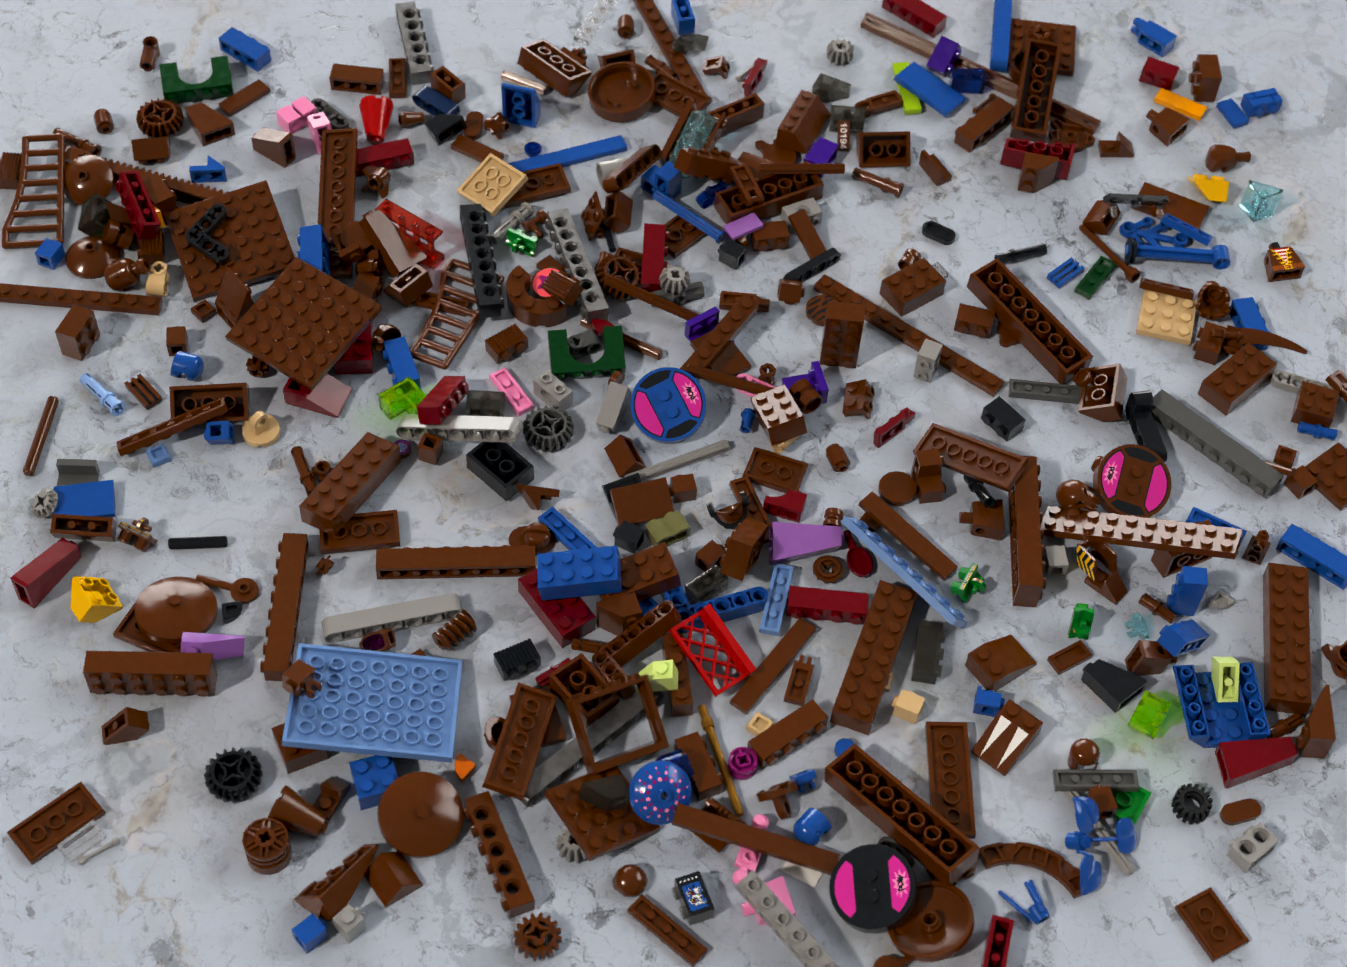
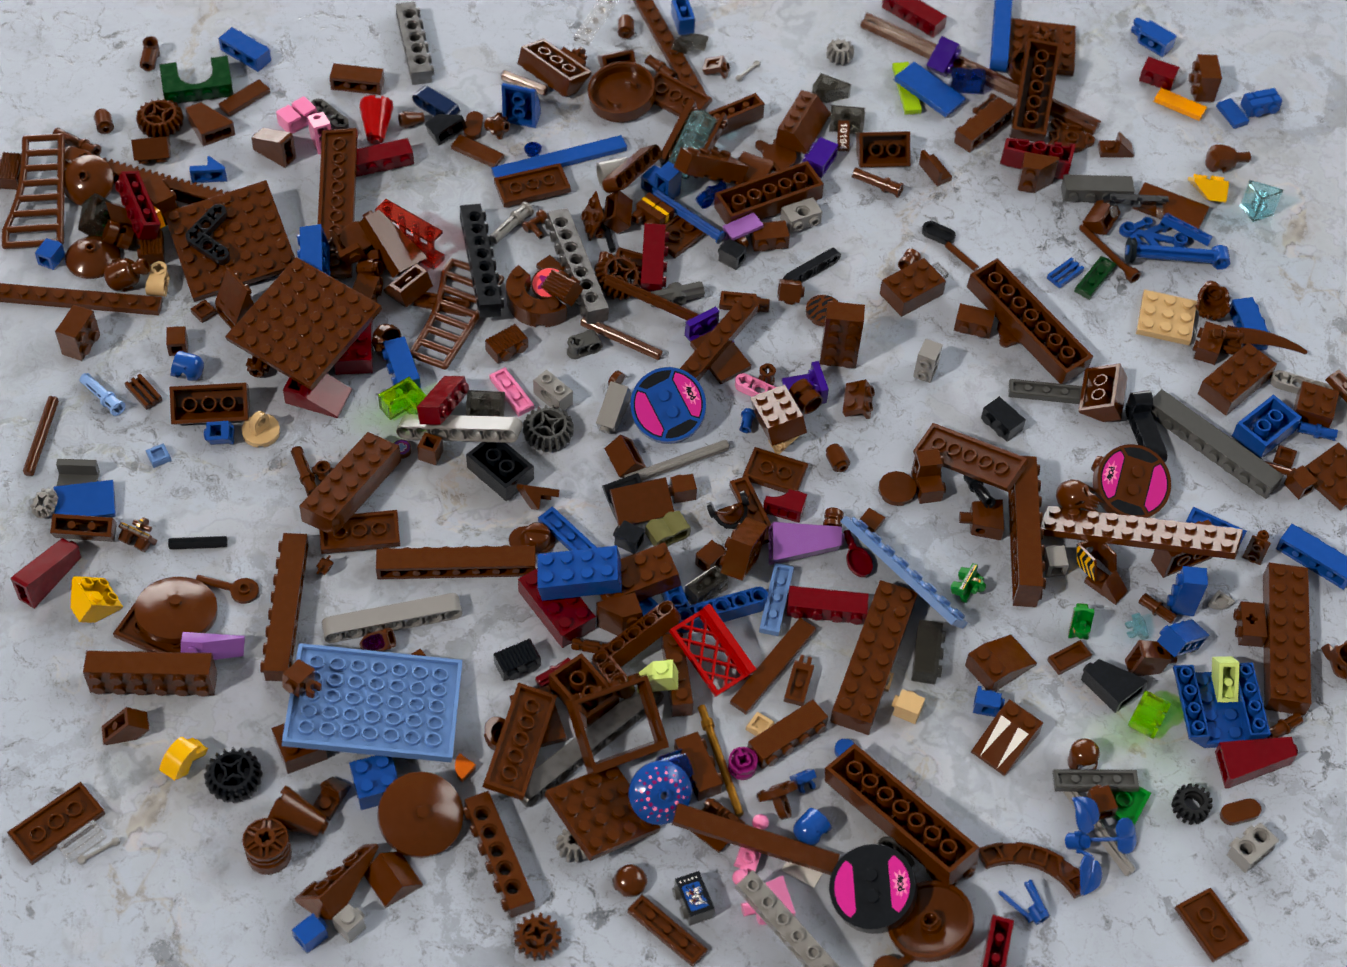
reddish brown plate [117,397,228,456] -> none
black tile [222,601,243,624] -> none
reddish brown brick [361,166,391,199] -> none
reddish brown tile [389,58,406,99] -> none
reddish brown brick [430,66,466,104] -> none
reddish brown piece [432,609,477,651] -> none
tan plate [456,153,528,217] -> none
green hips [505,228,539,257] -> none
dark green arch [547,325,626,380] -> none
clear smoke slope [578,774,630,811] -> none
dark red tile [590,319,614,337] -> none
light grey gear [659,265,690,295] -> none
reddish brown axle [686,364,774,395] -> none
reddish brown plate [730,163,764,207] -> none
dark red hinge [742,57,767,96] -> none
reddish brown axle [759,163,845,174] -> none
reddish brown tile [788,209,827,260] -> none
reddish brown gear [813,555,844,584] -> none
reddish brown plate [814,274,1005,397] -> none
reddish brown hinge [854,90,904,118] -> none
reddish brown tile [858,491,958,581] -> none
dark red hinge [873,407,915,448] -> none
reddish brown plate [925,721,976,839] -> none
black pin [994,243,1047,263] -> none
reddish brown tile [1073,369,1093,387] -> none
reddish brown tile [1139,278,1194,300] -> none
reddish brown torso [1146,108,1190,147] -> none
reddish brown torso [1264,242,1305,282] -> none
reddish brown slope [1295,685,1336,759] -> none
none -> yellow brick [159,736,208,781]
none -> reddish brown hips [632,192,674,224]
none -> reddish brown piece [945,242,979,272]
none -> dark grey brick [1061,175,1135,202]
none -> blue brick [1232,394,1302,459]
none -> reddish brown brick [1233,601,1267,647]

